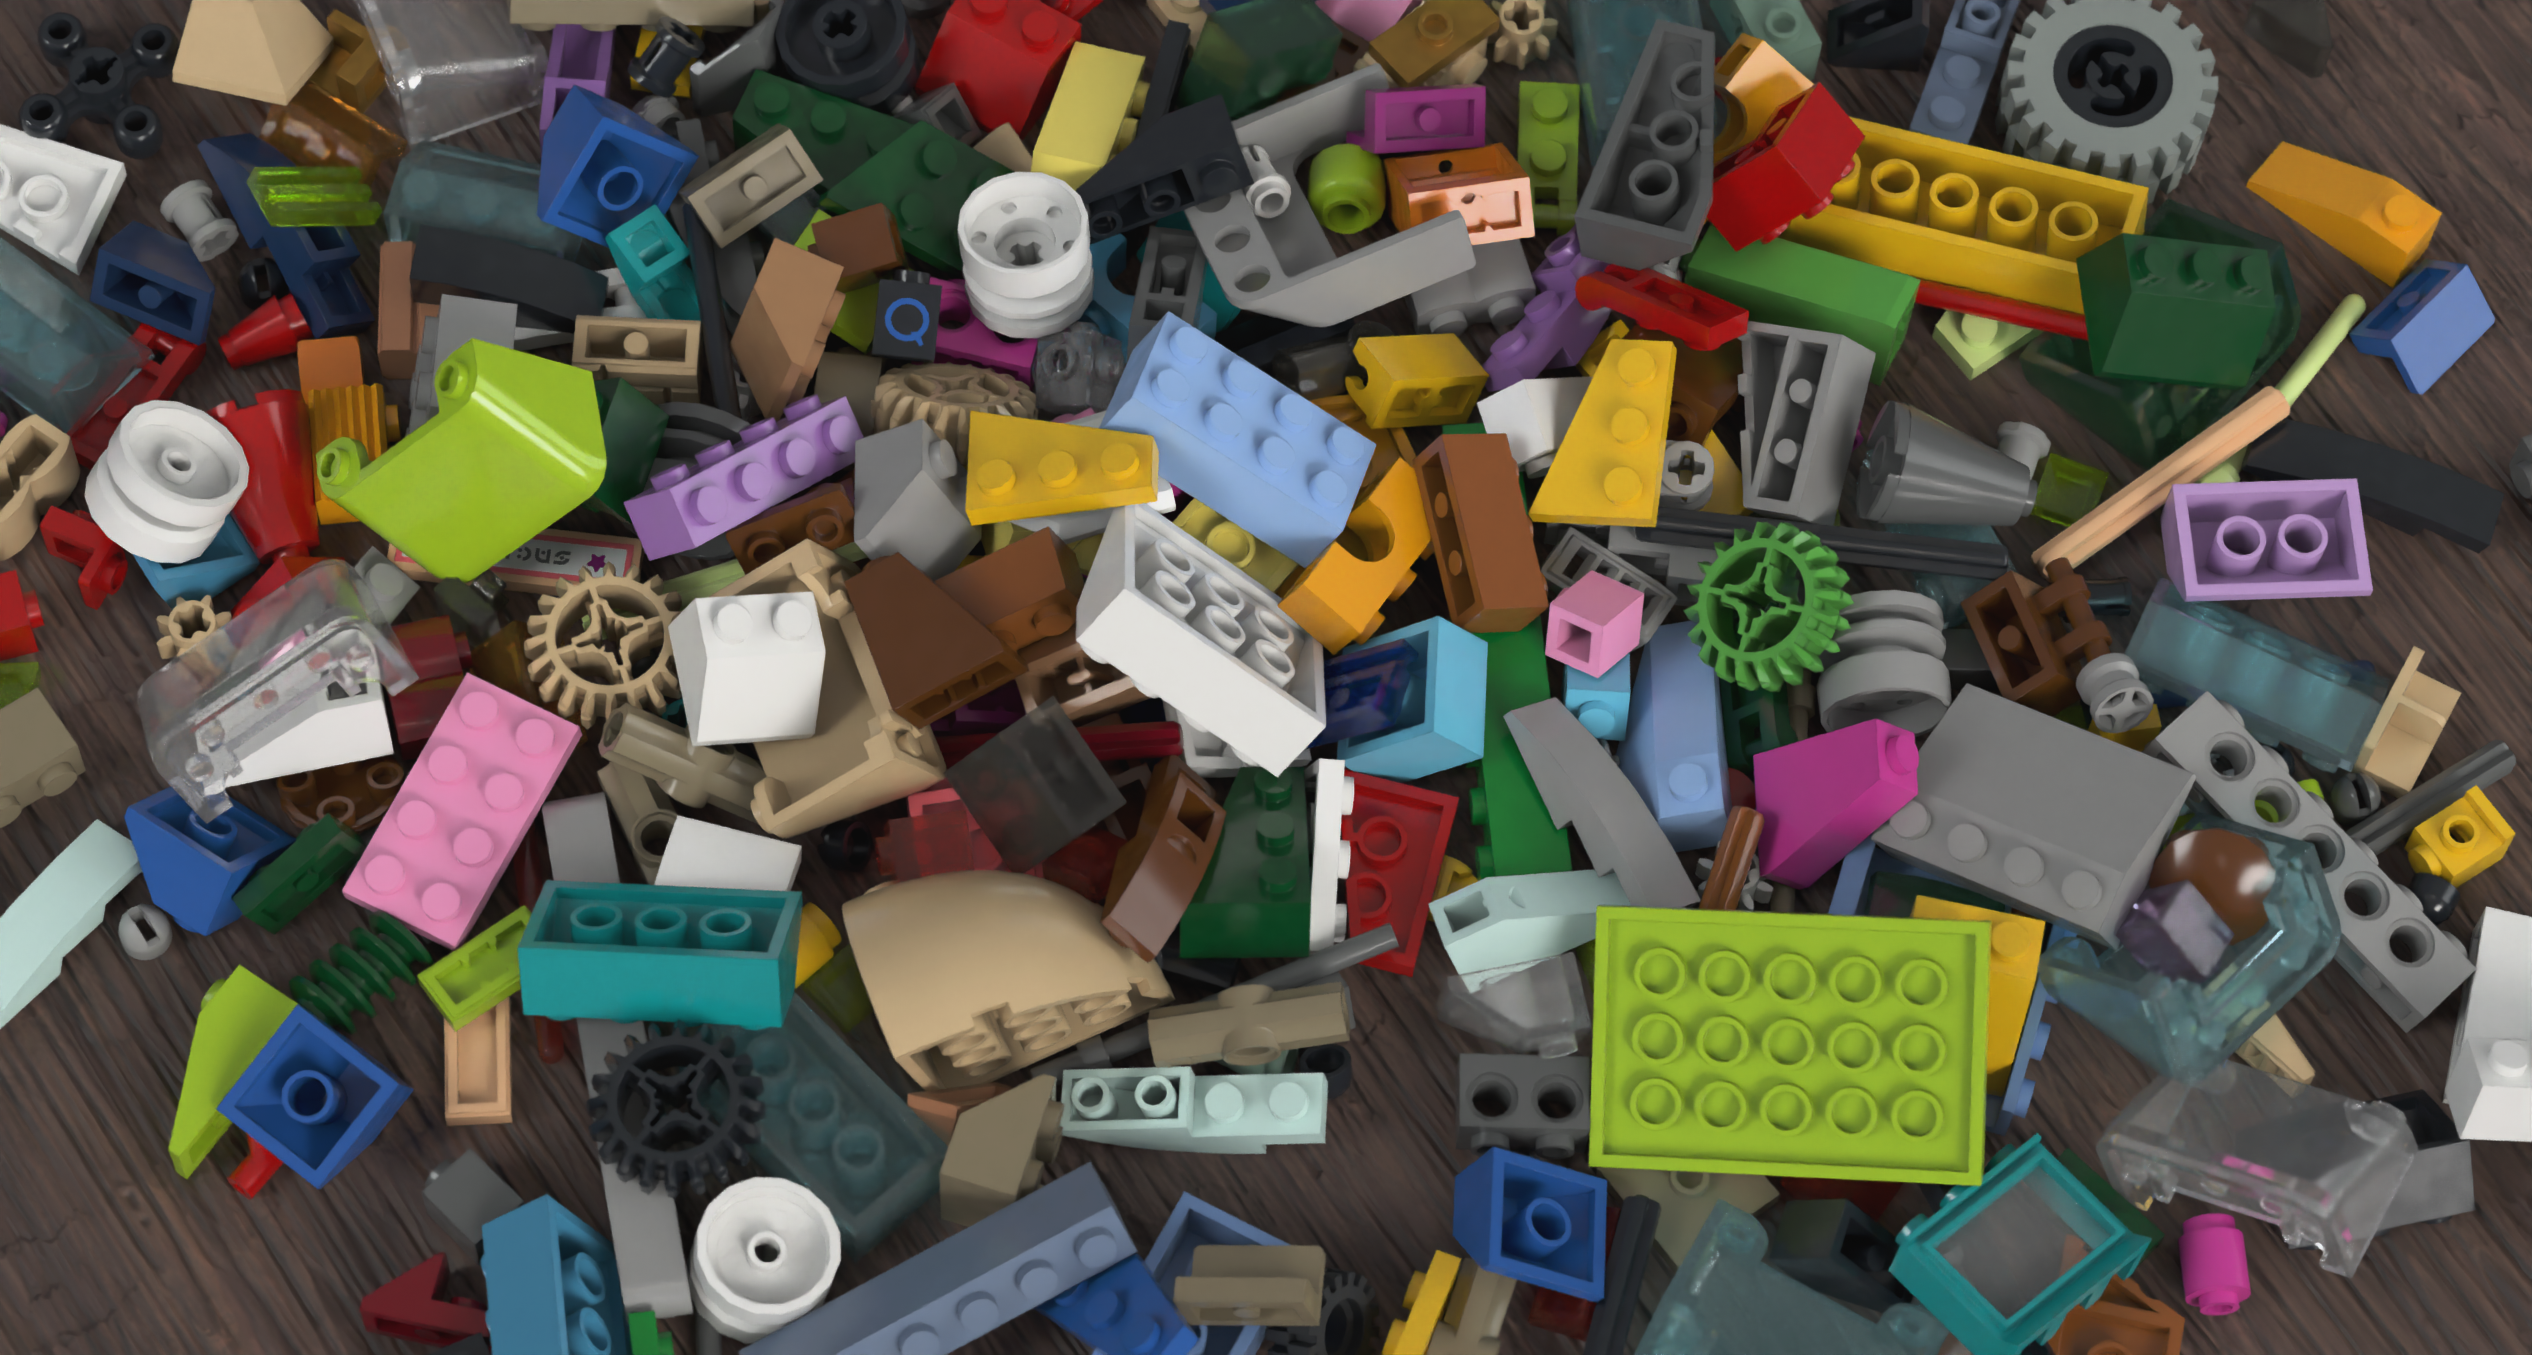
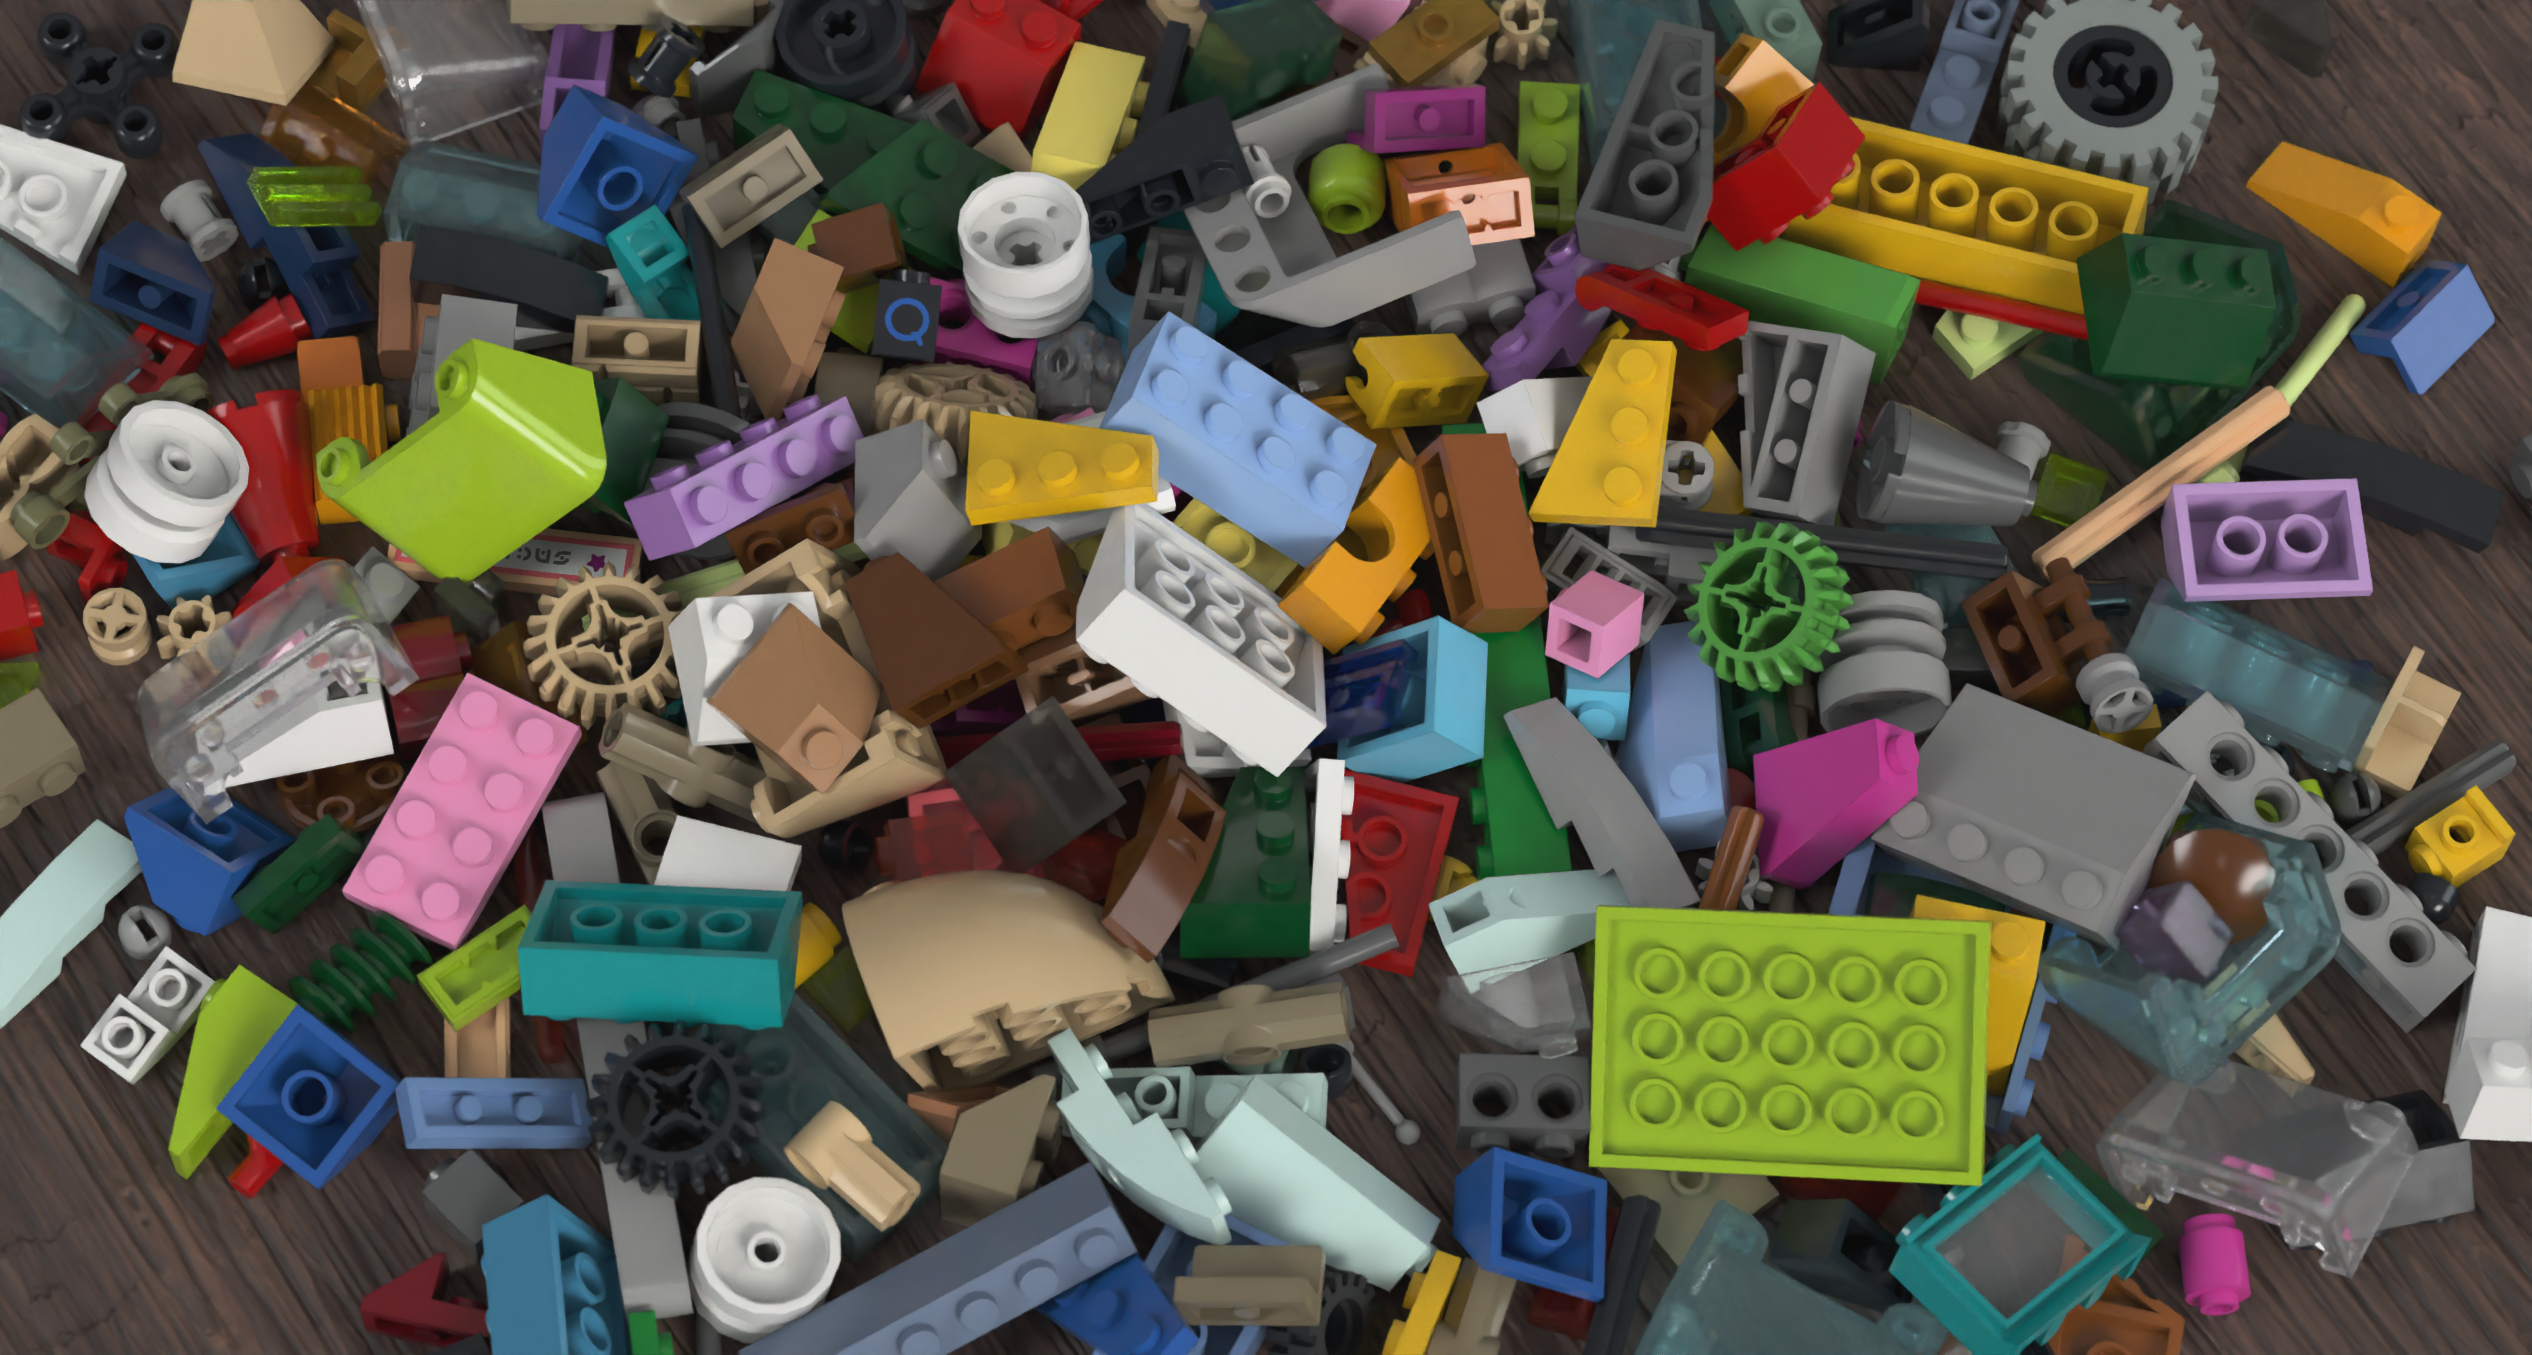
none -> olive plant [11,373,214,549]
none -> white slope [80,946,215,1085]
none -> tan wheel [83,588,152,665]
none -> medium blue plate [395,1077,593,1149]
none -> medium nougat slope [706,603,883,794]
none -> tan piece [783,1101,920,1232]
none -> light aqua slope [1047,1028,1232,1245]
none -> light aqua slope [1193,1074,1440,1291]
none -> light grey hinge [1332,1040,1421,1145]
none -> red hand [1354,589,1433,644]

